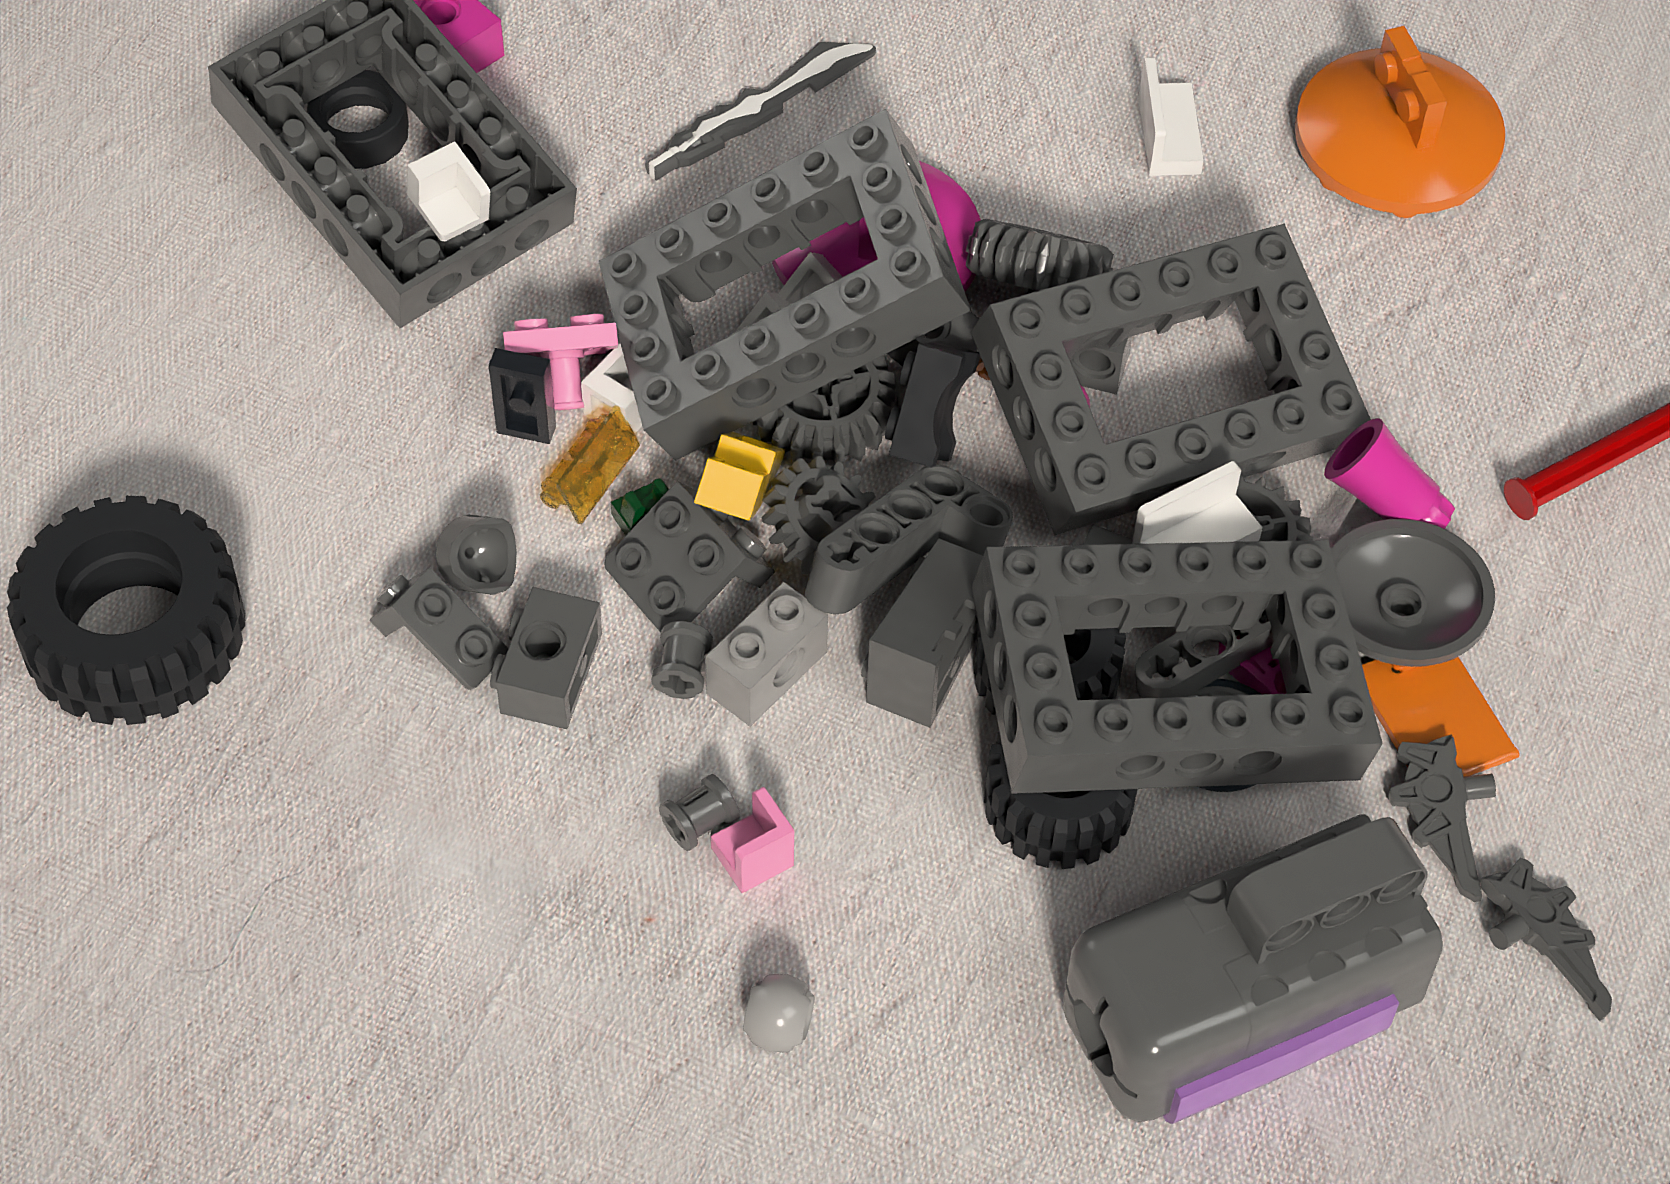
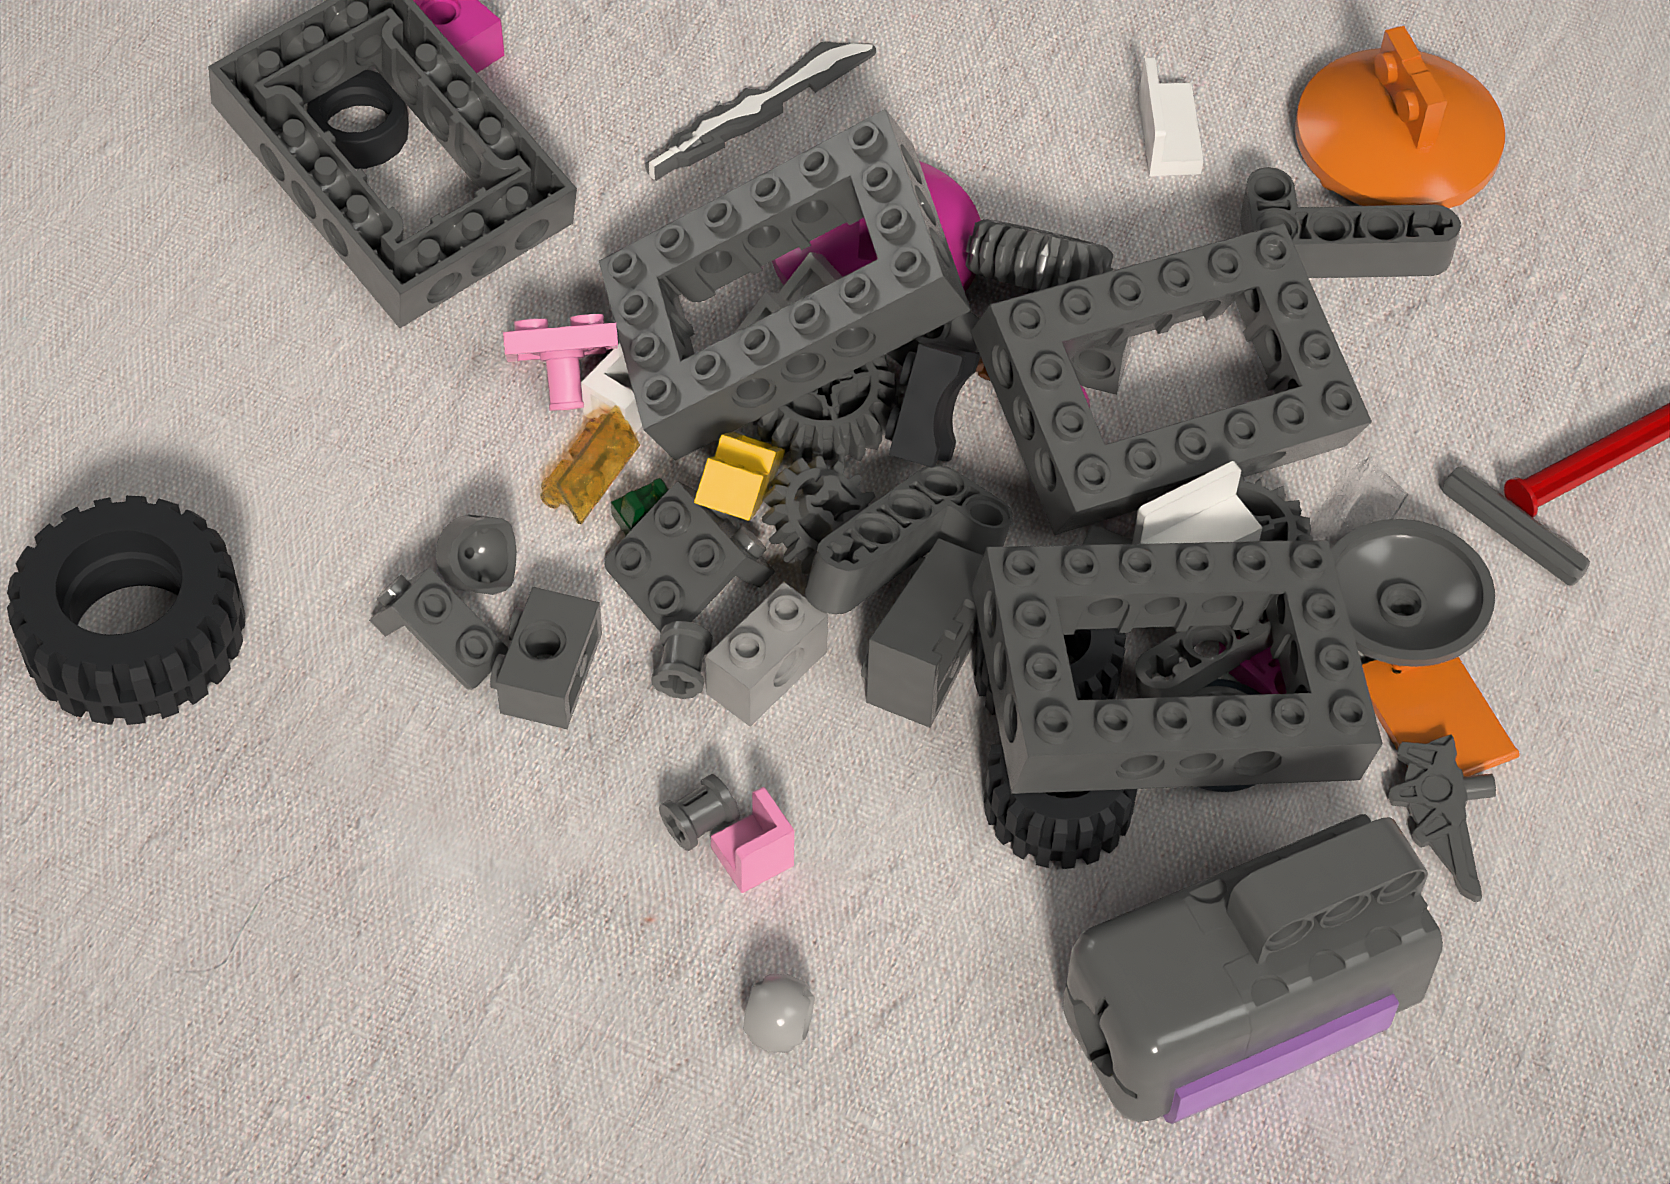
white panel [407,141,490,241] -> none
black plate [489,348,556,444] -> none
dark pink plant [1324,418,1455,529] -> none
dark grey piece [1480,858,1612,1021] -> none
none -> dark grey beam [1240,167,1461,278]
none -> dark grey axle [1442,466,1590,586]

